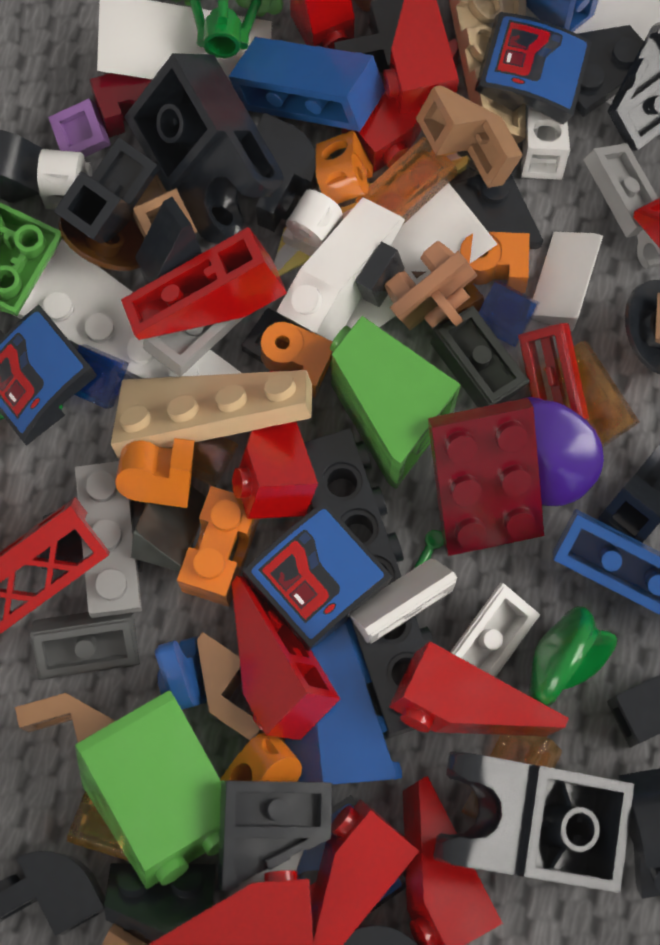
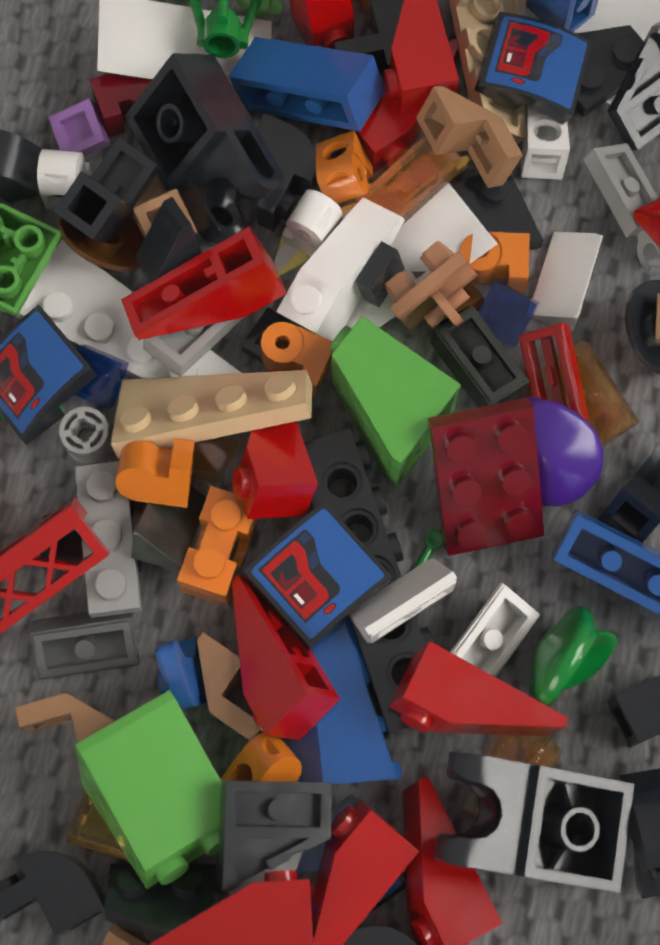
none -> light grey wheel [59,407,113,466]

